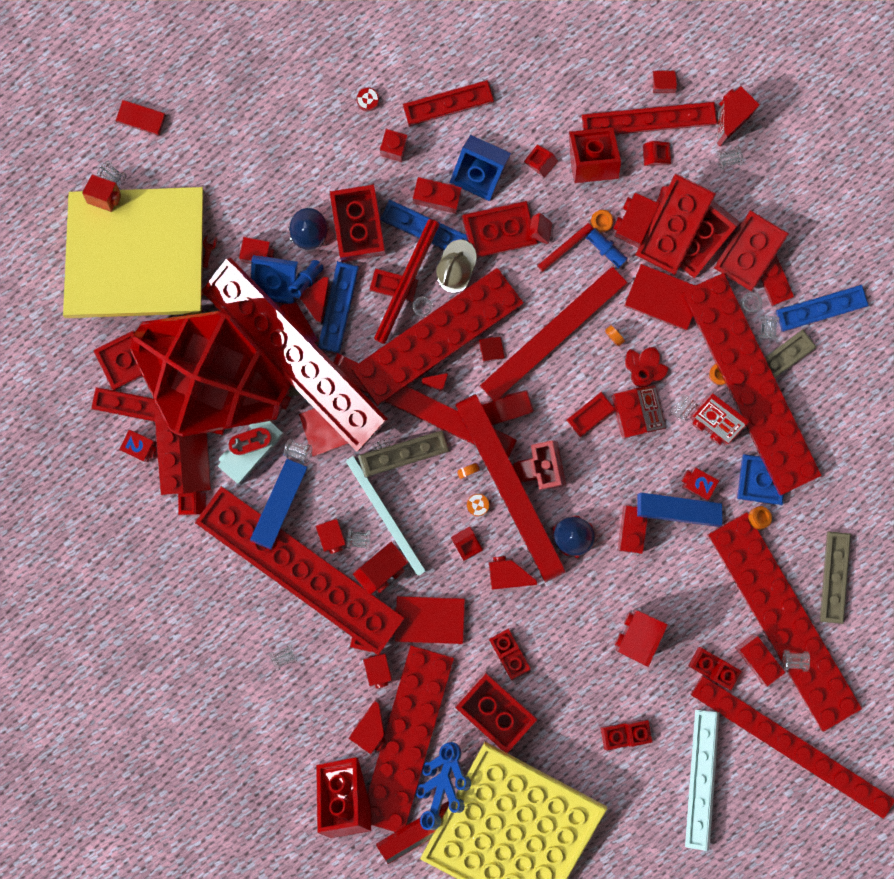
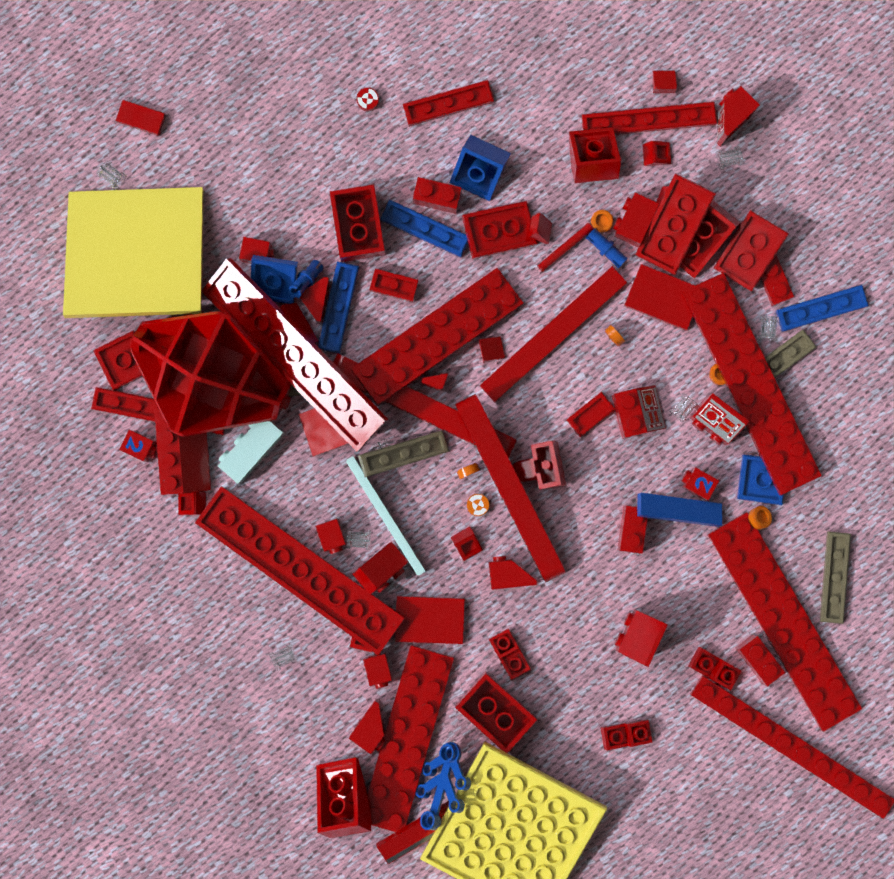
red brick [82,174,121,212] -> none
red hand [202,235,218,268] -> none
red beam [228,427,272,456] -> none
blue tile [250,459,307,550] -> none
clear bush [283,438,312,464] -> none
dark blue hair [288,208,330,252] -> none
red axle [374,219,439,344] -> none
red brick [380,129,408,162] -> none
clear bush [412,296,433,319] -> none
dark tan piece [436,239,477,293] -> none
red slope [481,390,534,425] -> none
red slope [524,144,558,178] -> none
dark blue hair [553,516,595,558] -> none
red plate [625,347,668,387] -> none
light aqua tile [685,709,720,851] -> none
clear bush [739,292,762,315] -> none
clear bush [782,650,810,672] -> none

